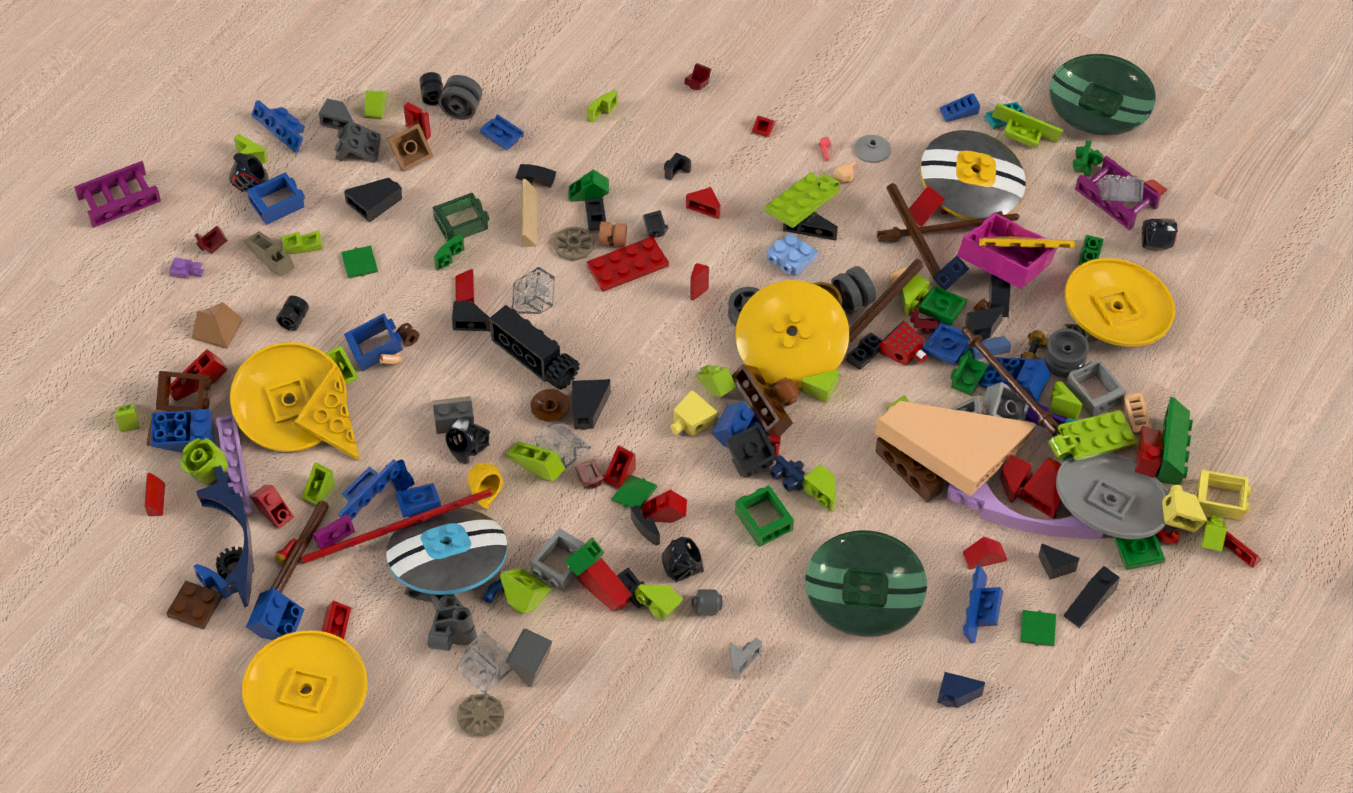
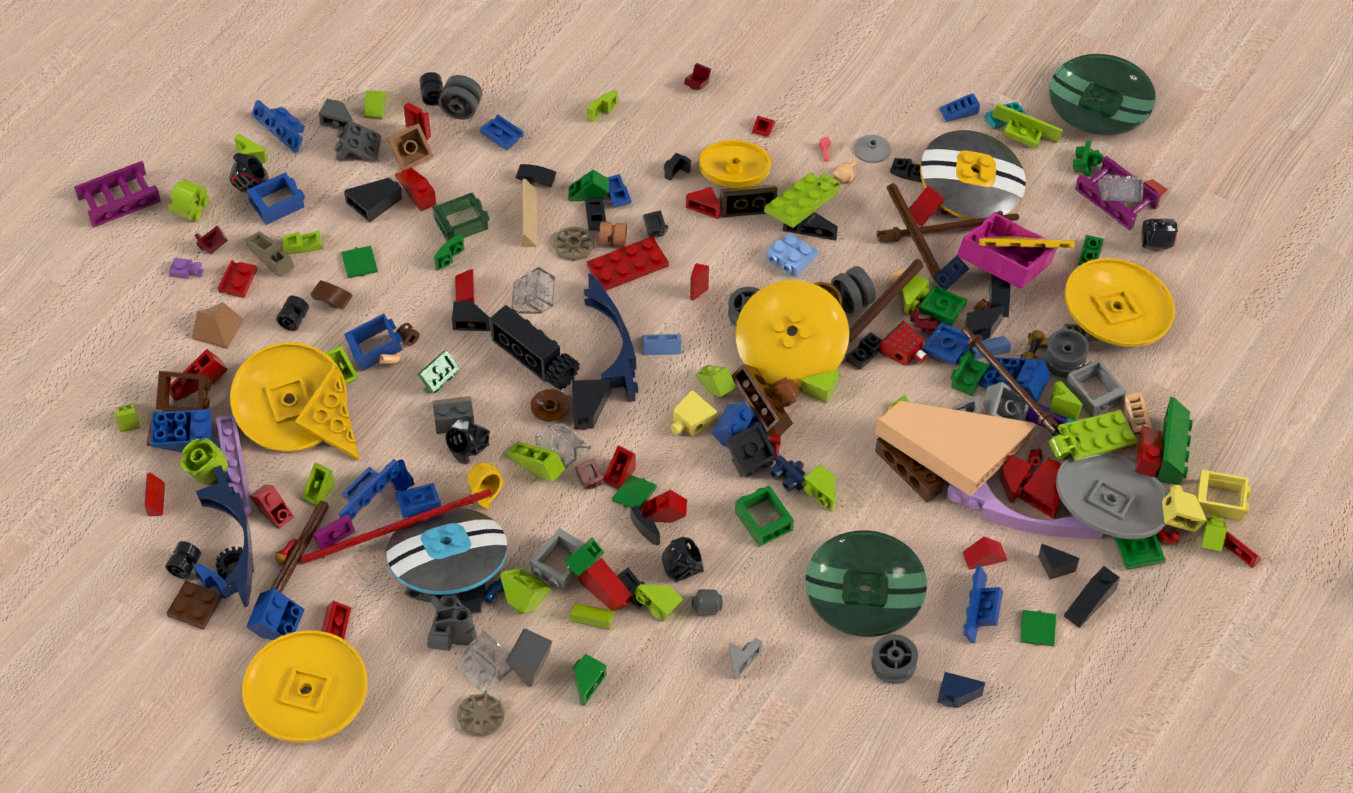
none -> black wheel [165,541,201,579]
none -> lime brick [169,179,210,221]
none -> red plate [218,260,257,298]
none -> reddish brown slope [310,280,353,310]
none -> red slope [395,167,436,212]
none -> bracket [417,350,459,393]
none -> black slope [461,582,486,613]
none -> lime slope [570,603,615,630]
none -> green slope [573,654,607,706]
none -> dark blue slope [584,274,638,402]
none -> blue slope [607,174,632,208]
none -> medium blue slope [643,334,681,355]
none -> yellow dish [699,140,771,188]
none -> dark brown slope [720,185,778,218]
none -> dark grey wheel [871,634,918,684]
none -> black slope [890,158,923,183]
none -> red arm [1028,448,1043,466]

